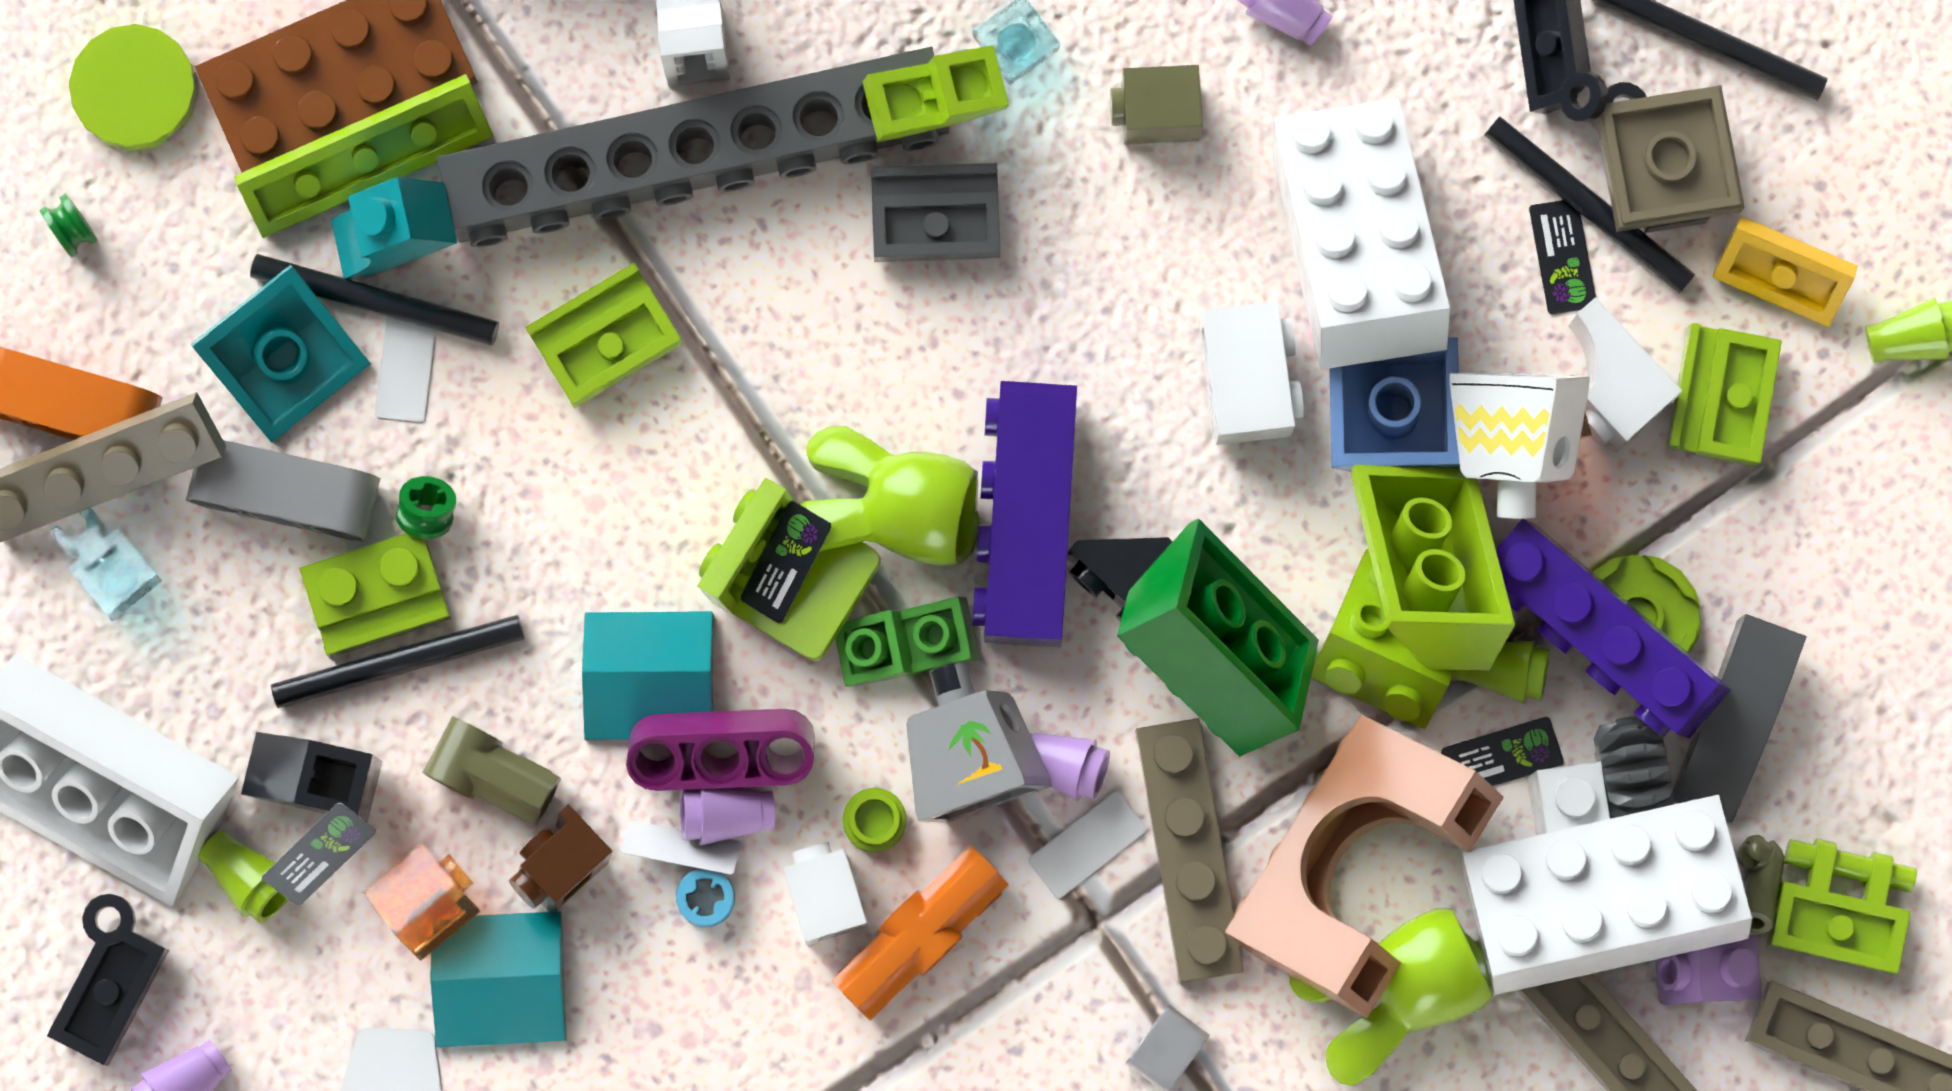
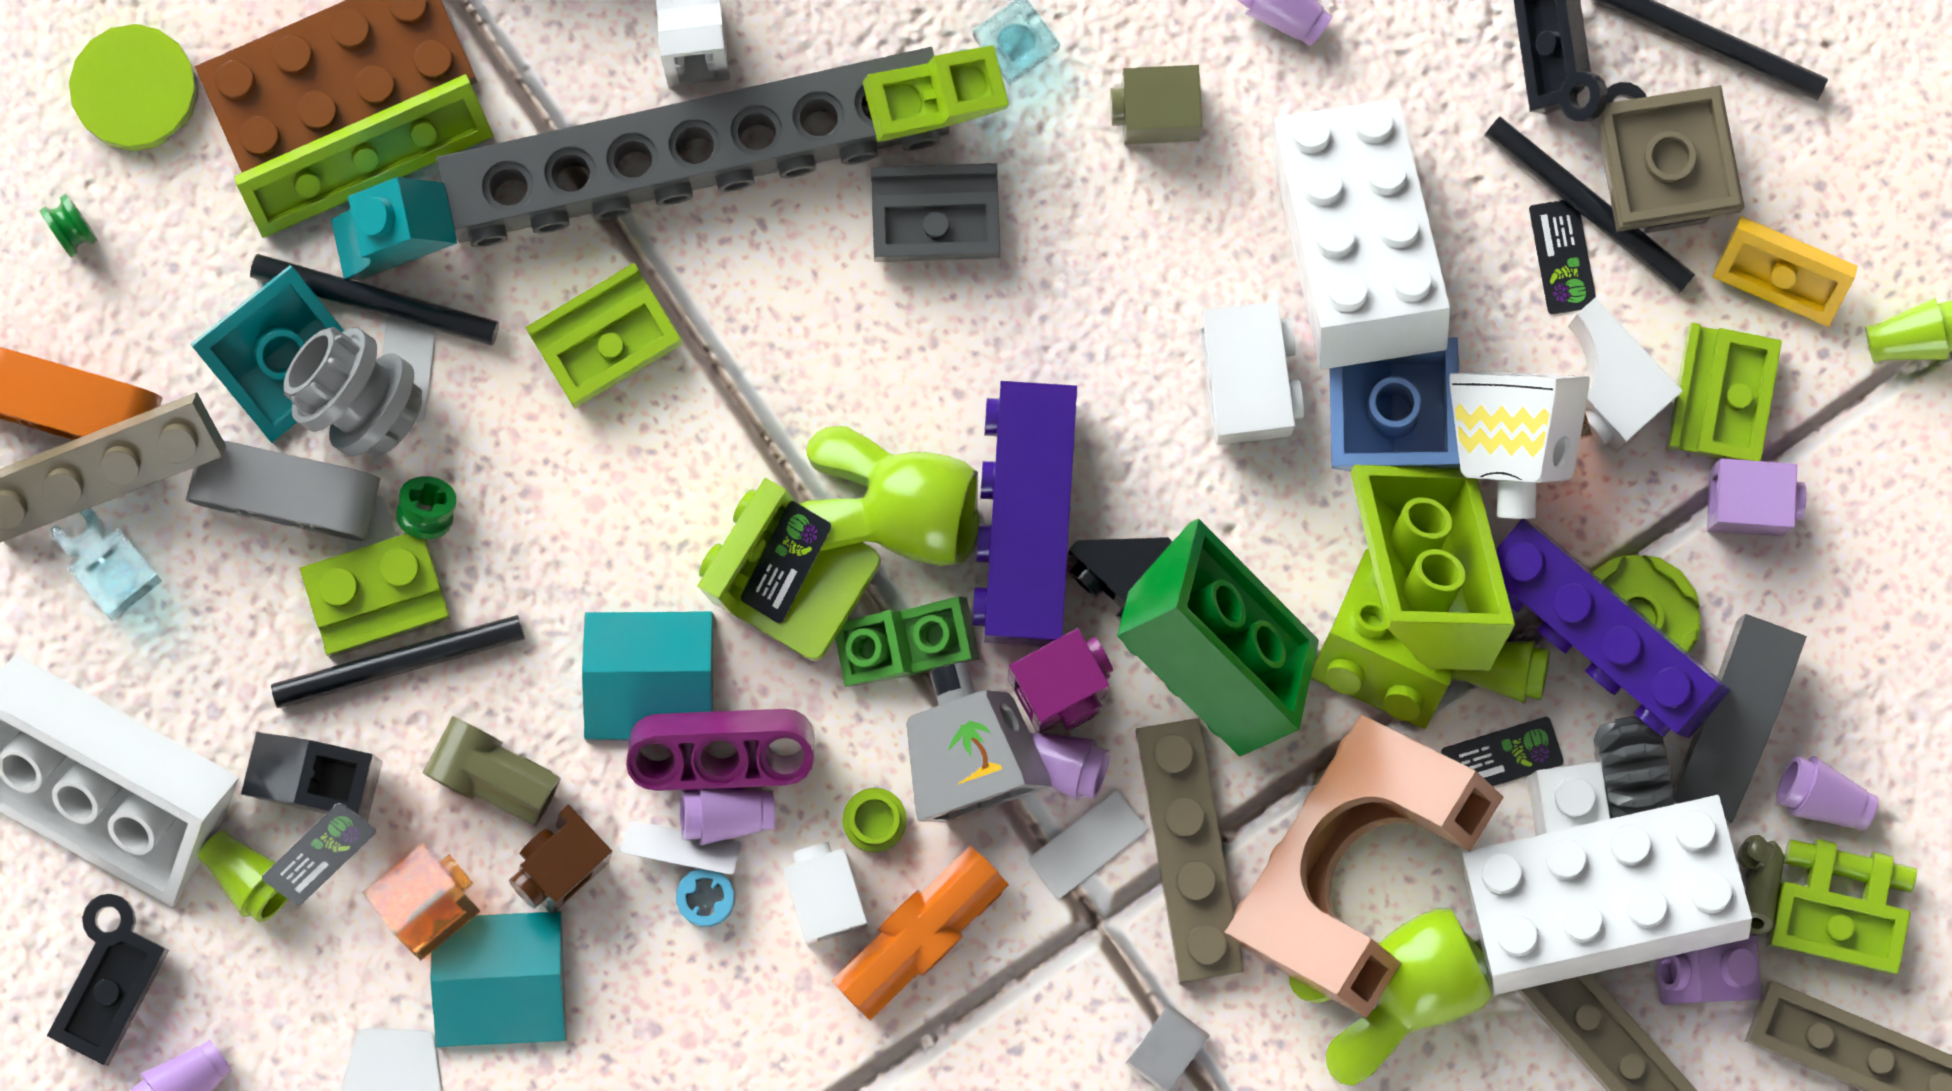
none -> light grey piece [284,327,422,457]
none -> magenta brick [1007,628,1113,733]
none -> lavender brick [1707,459,1807,536]
none -> lavender cone [1776,756,1878,831]

